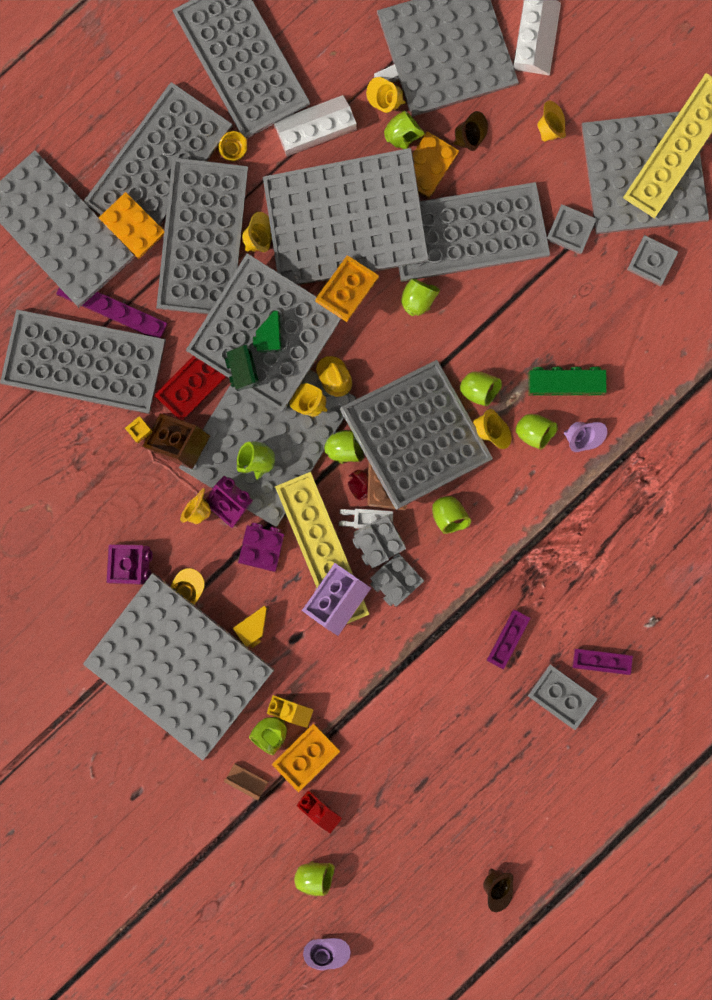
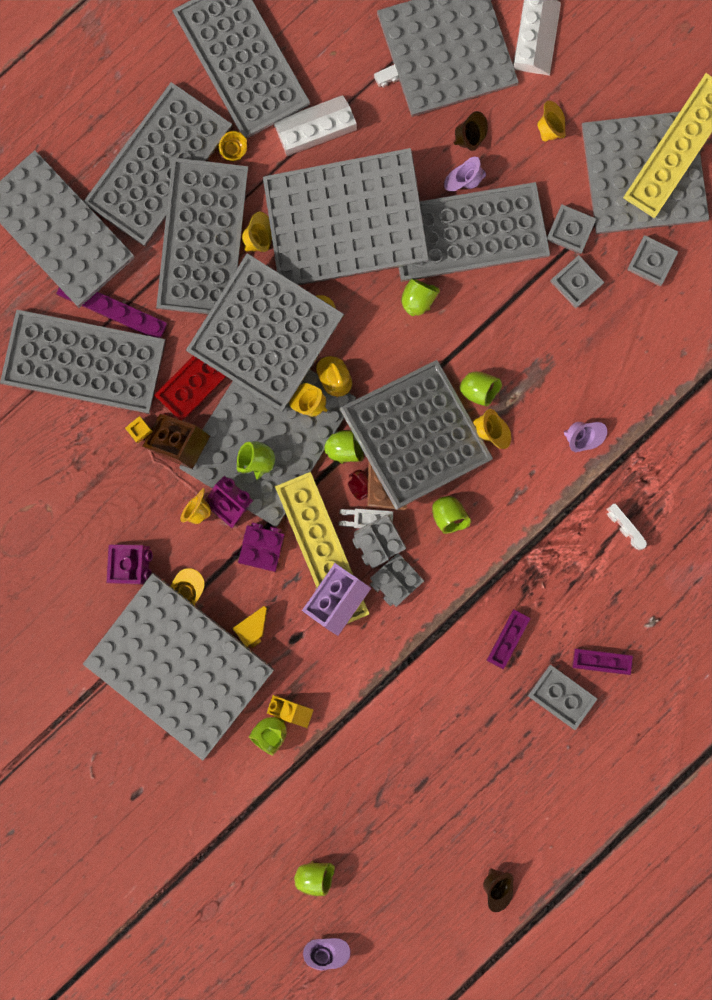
light orange plate [99,192,164,259] -> none
nougat panel [224,763,268,800] -> none
dark green slope [225,345,260,391] -> none
green slope [253,311,282,352] -> none
light orange plate [271,723,340,793] -> none
red slope [296,791,342,834] -> none
light orange plate [315,255,379,322] -> none
yellow piece [366,77,405,113] -> none
lime piece [384,111,425,149] -> none
light orange plate [413,131,459,199] -> none
lime piece [516,414,558,450] -> none
green brick [528,367,607,396] -> none
none -> lavender piece [444,156,486,191]
none -> light grey plate [550,255,604,309]
none -> white hinge [606,504,647,550]

